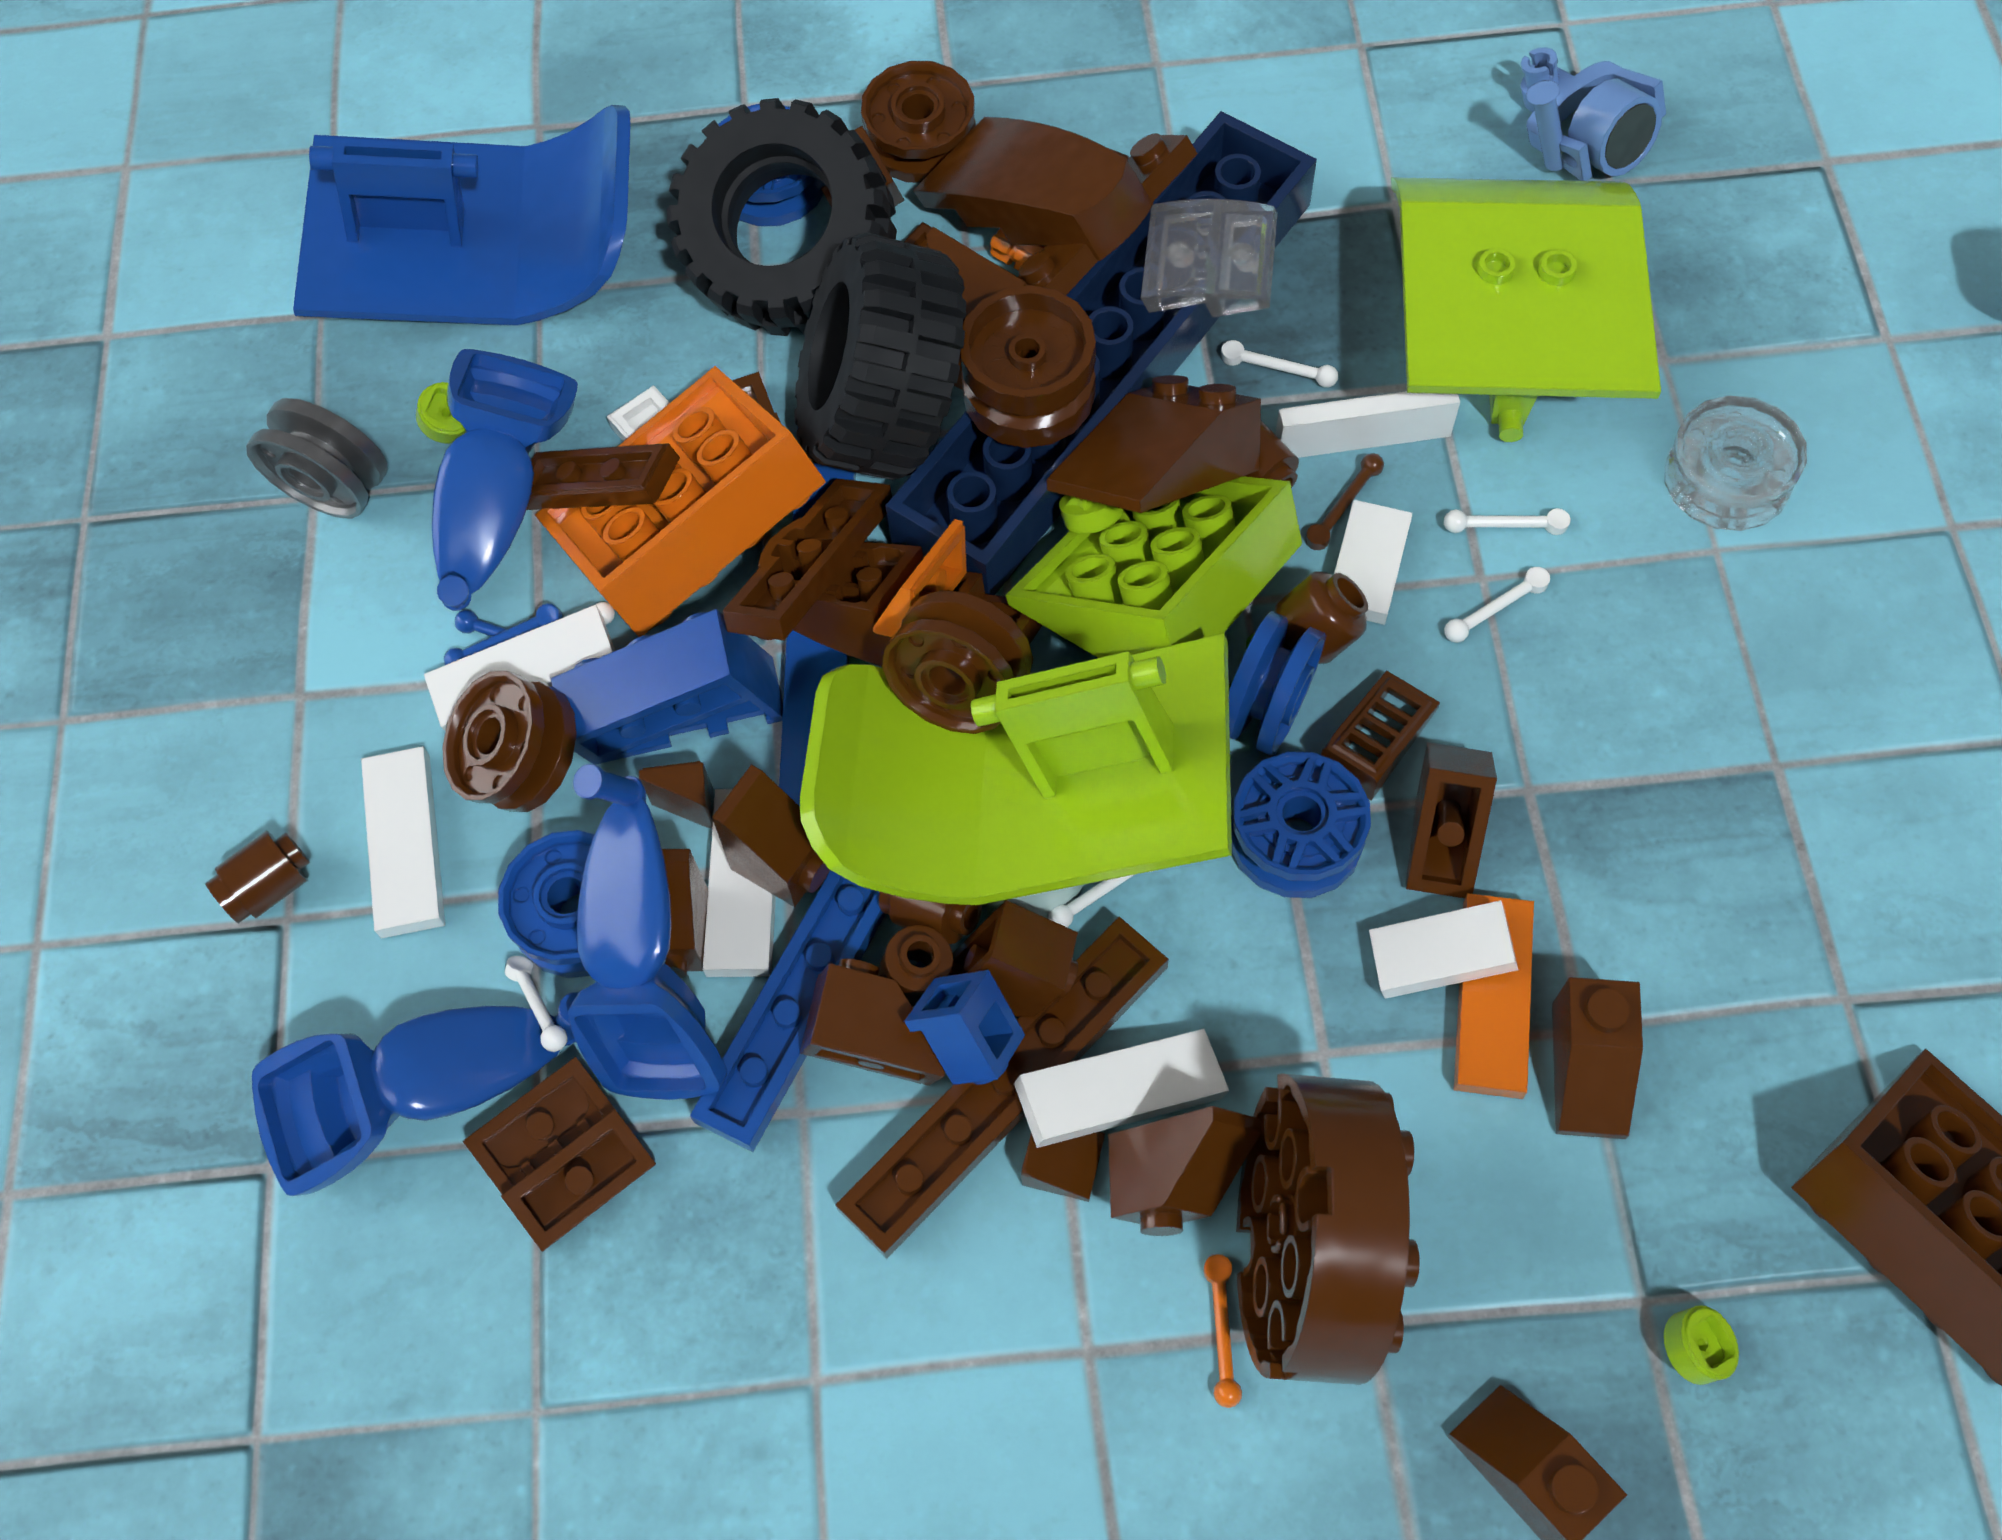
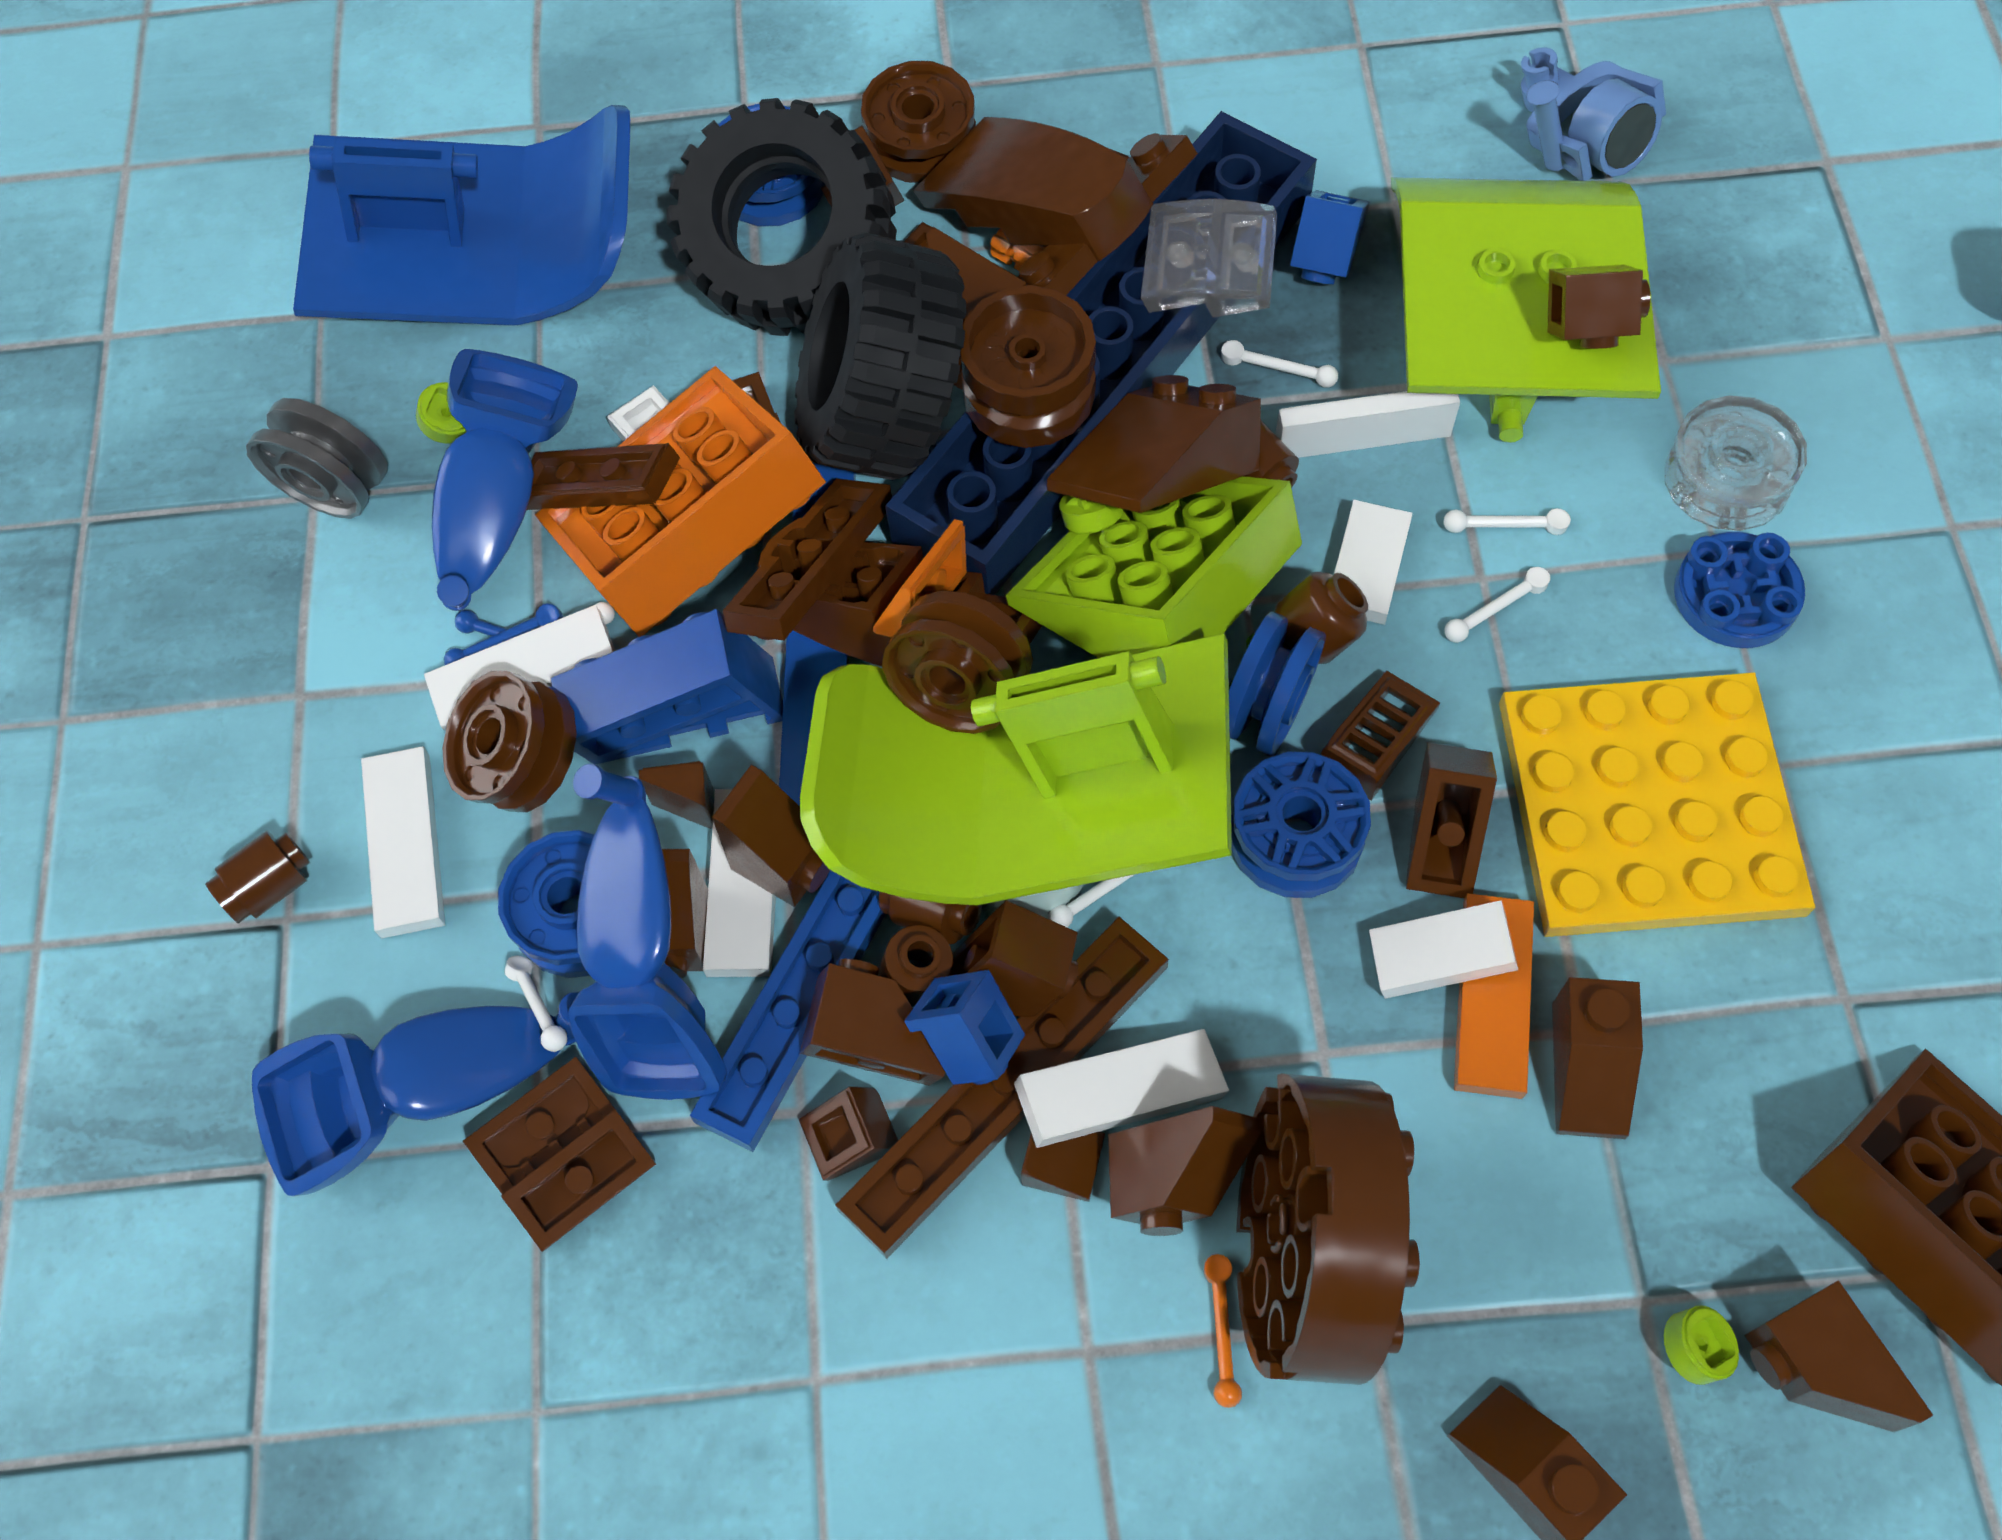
reddish brown hinge [1306,453,1384,550] -> none
none -> reddish brown slope [799,1086,898,1181]
none -> blue slope [1290,190,1370,284]
none -> yellow plate [1499,672,1815,937]
none -> reddish brown brick [1548,264,1650,349]
none -> blue tile [1674,532,1805,648]
none -> reddish brown slope [1744,1280,1933,1432]

